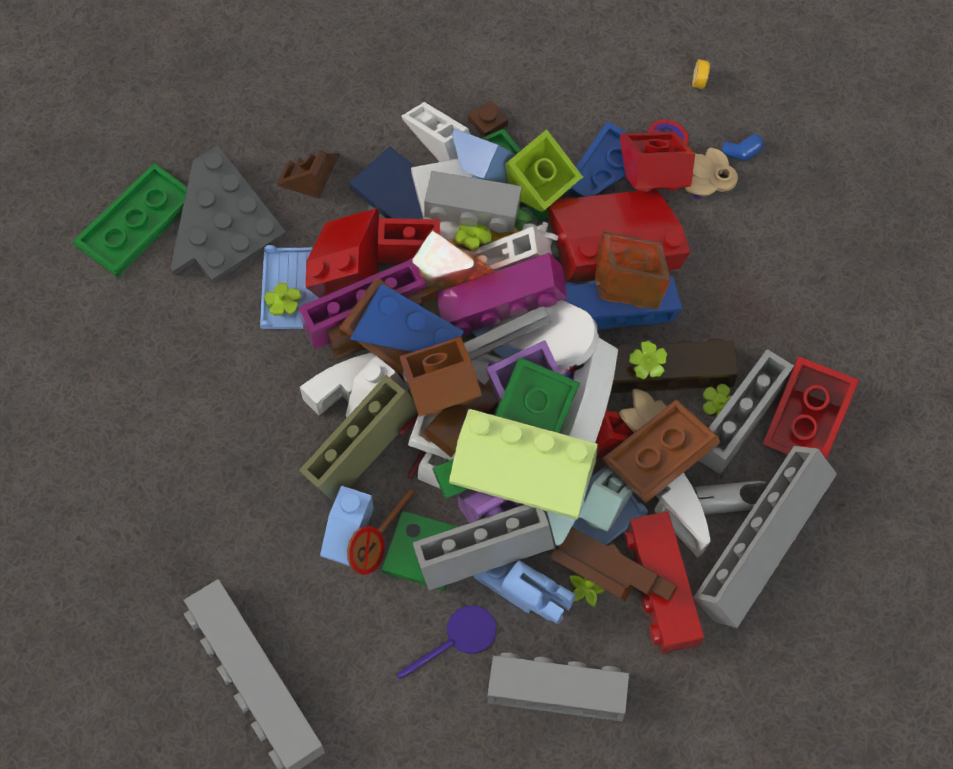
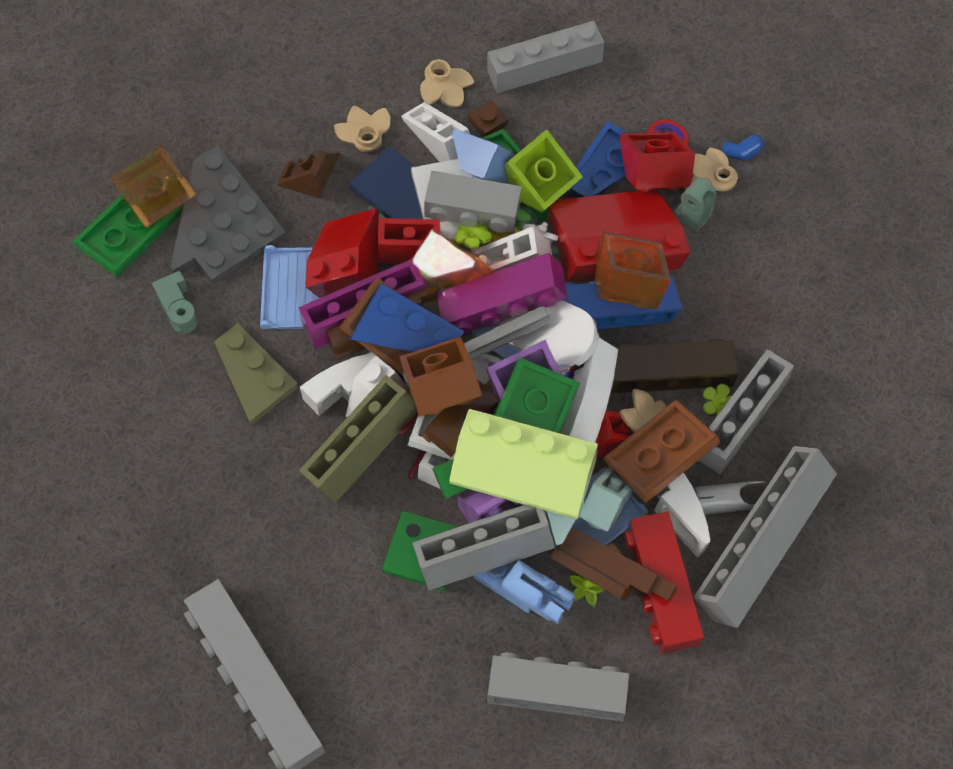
lime plant [263,282,301,316] -> none
light blue slope [320,486,374,566] -> none
piece [347,489,415,575] -> none
dark purple piece [397,606,496,679] -> none
lime plant [629,340,668,379] -> none
yellow tile [692,59,710,89] -> none
red slope [762,356,859,460] -> none
none -> clear orange slope [111,145,196,228]
none -> sand green leg [152,270,198,334]
none -> olive wing [214,323,298,426]
none -> tan plate [334,105,391,152]
none -> tan plate [420,59,474,108]
none -> light grey brick [487,21,604,93]
none -> sand green leg [674,178,716,232]

